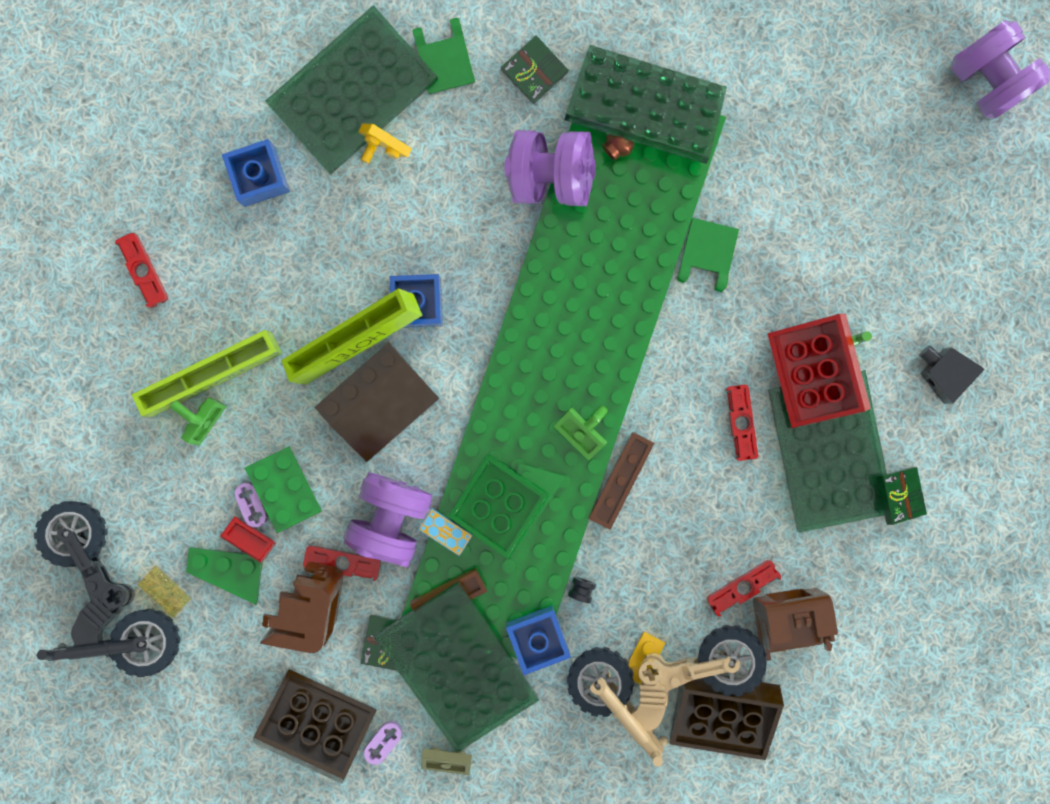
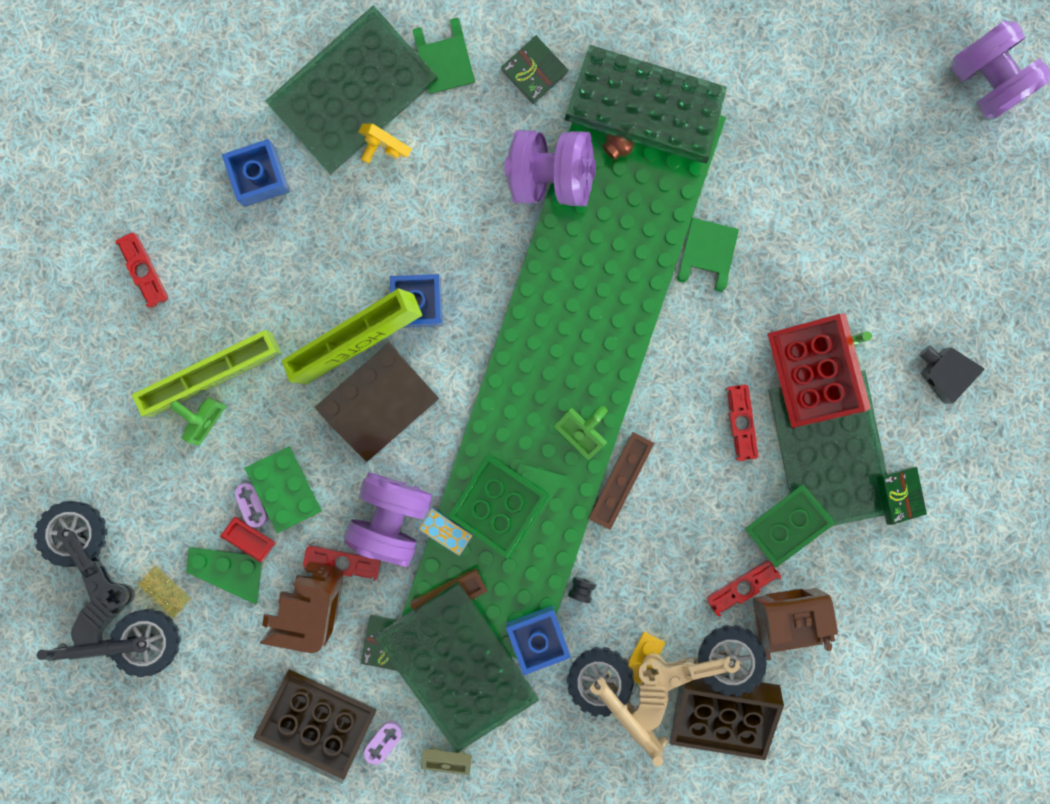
none -> green plate [745,484,836,568]

